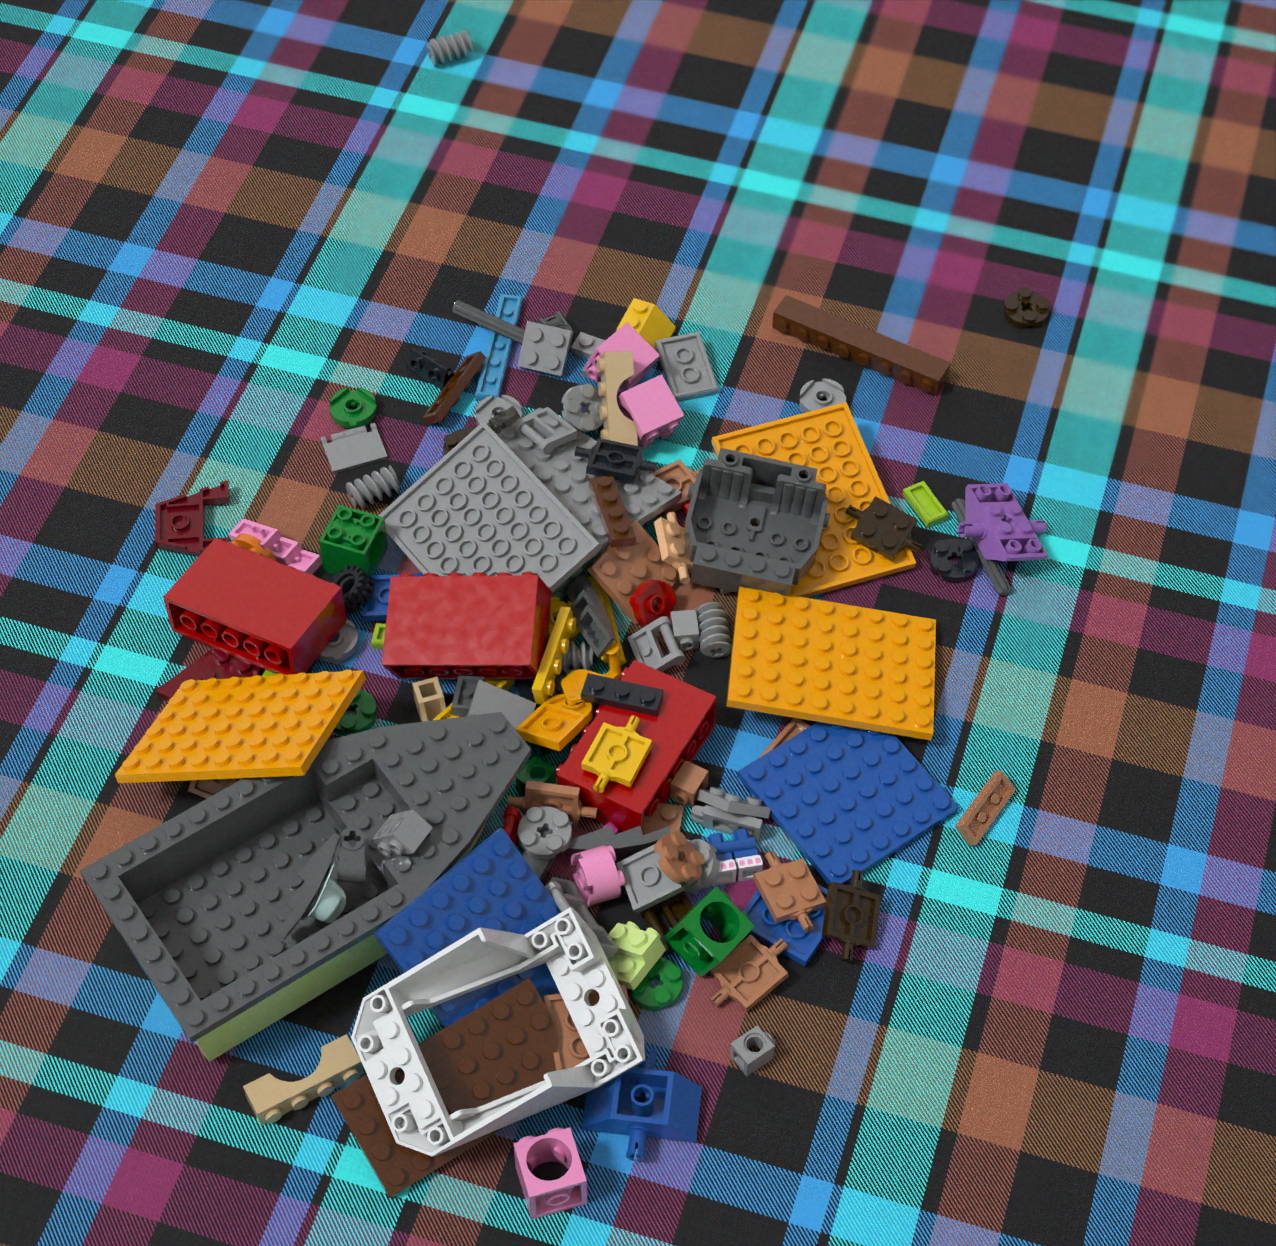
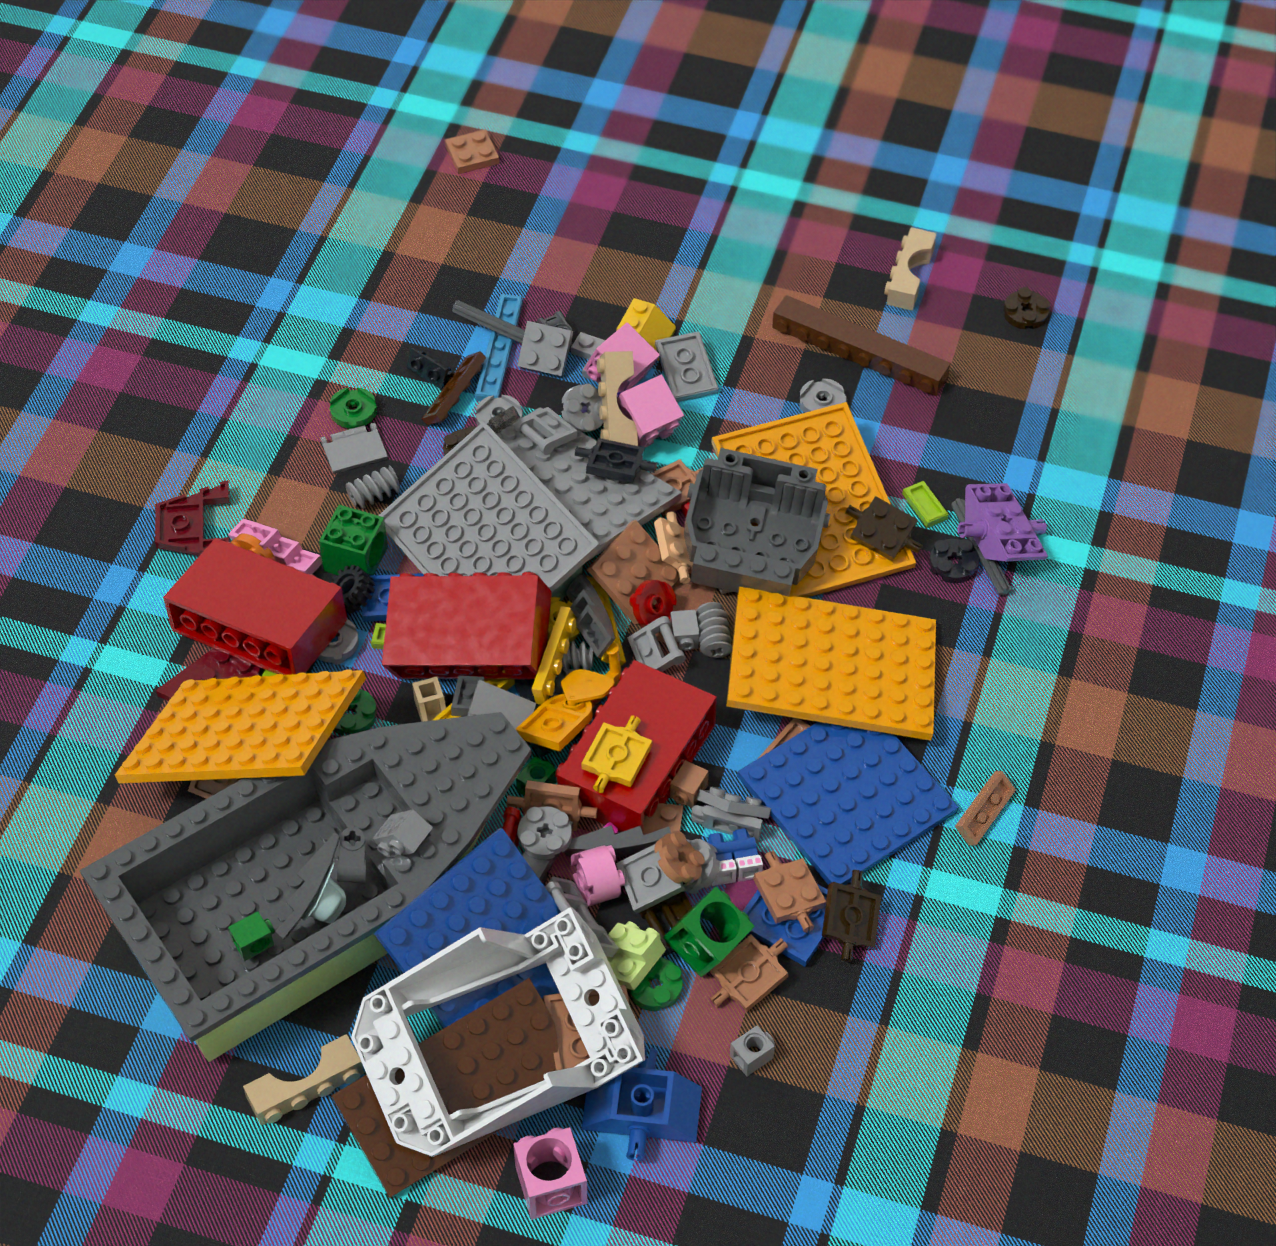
light grey piece [426,30,473,66] -> none
black plate [581,673,664,717] -> none
reddish brown plate [589,476,636,548] -> none
none -> green brick [228,911,275,961]
none -> nougat plate [445,129,499,174]
none -> tan arch [884,227,937,311]

